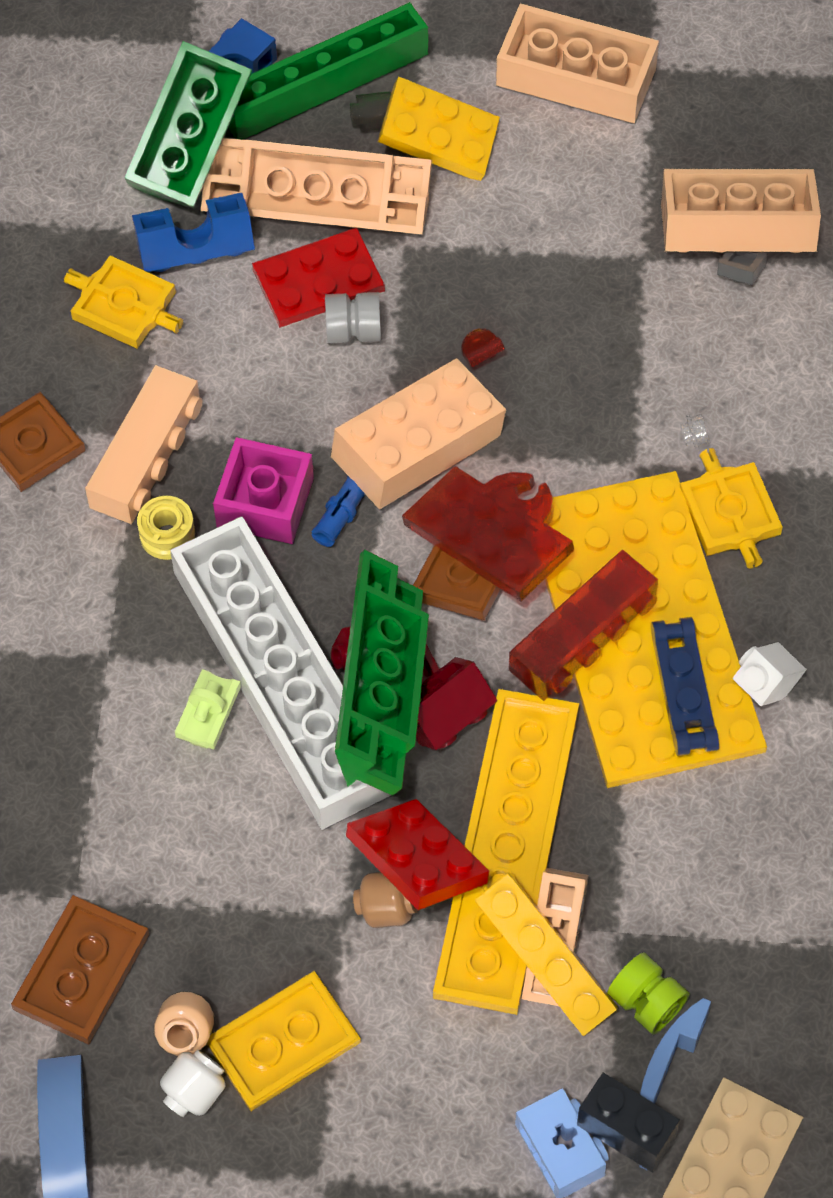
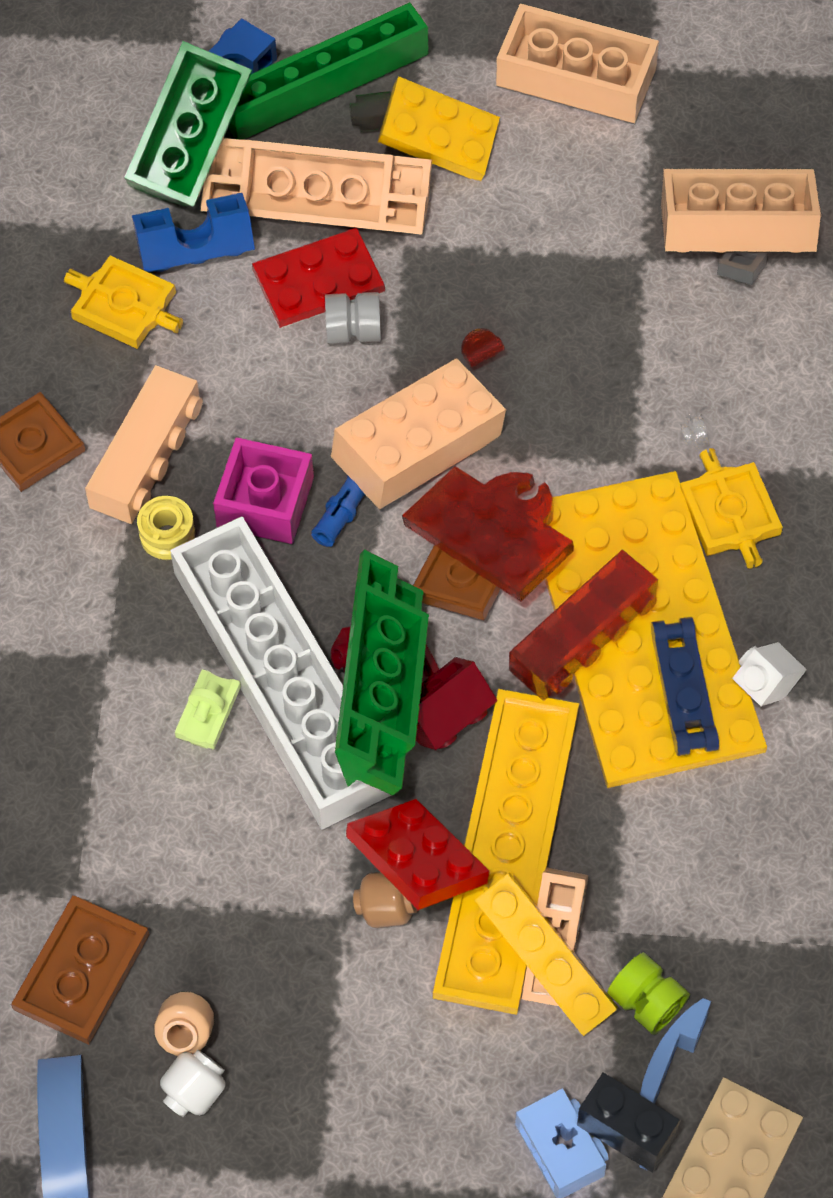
yellow tile [207,971,361,1111] -> none

